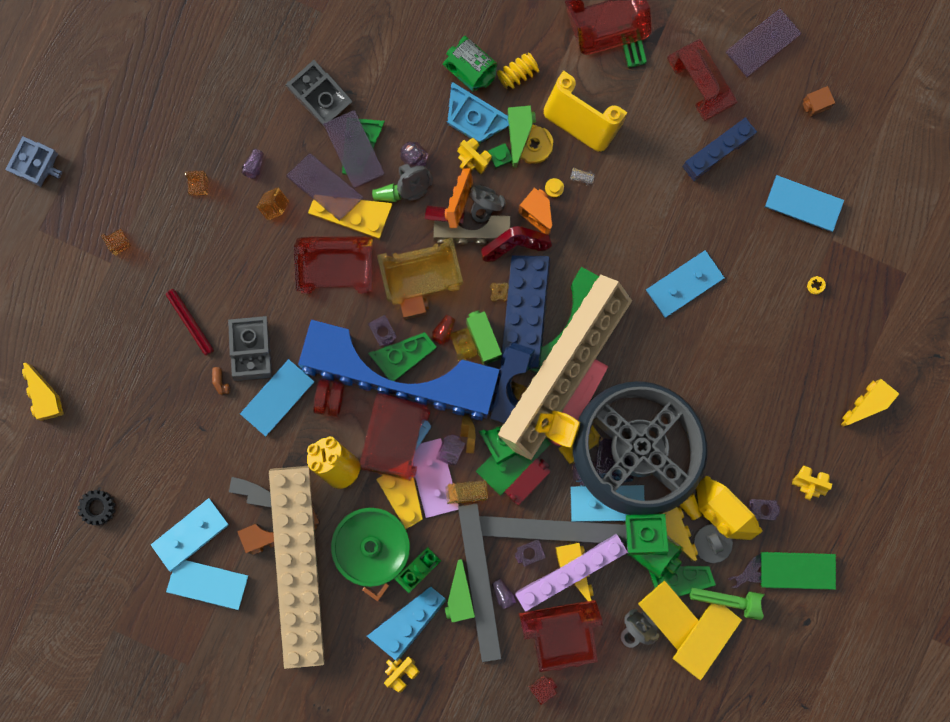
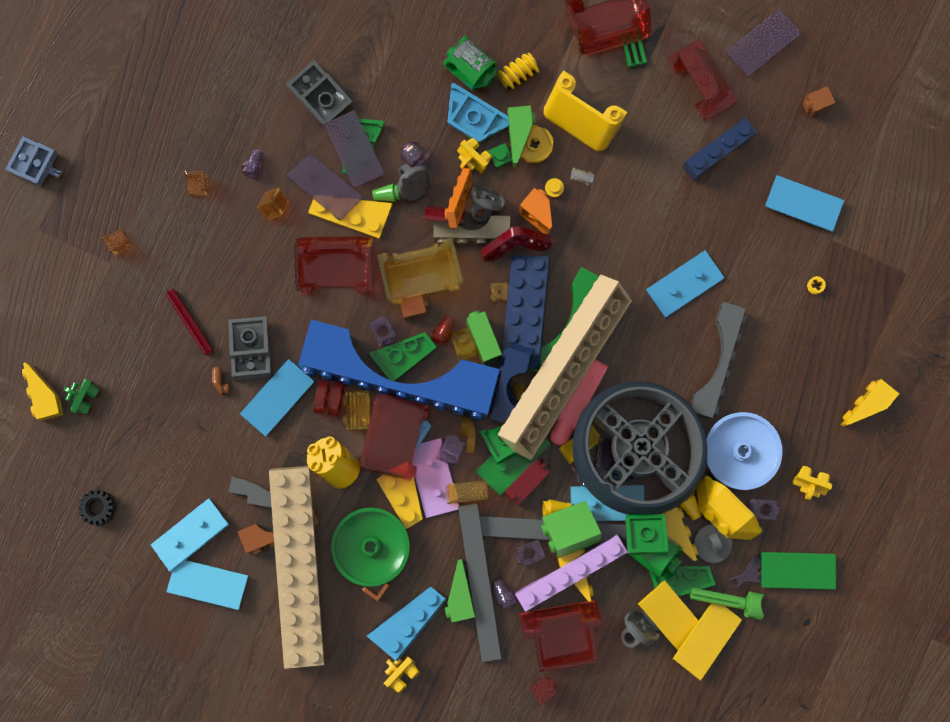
green slope [395,547,441,593] -> none
yellow piece [535,411,580,448] -> none
none -> green hips [64,379,99,414]
none -> clear yellow brick [342,390,371,431]
none -> bright green brick [541,501,601,558]
none -> yellow cone [542,499,572,516]
none -> dark grey arch [690,302,747,419]
none -> light blue dish [706,412,782,490]

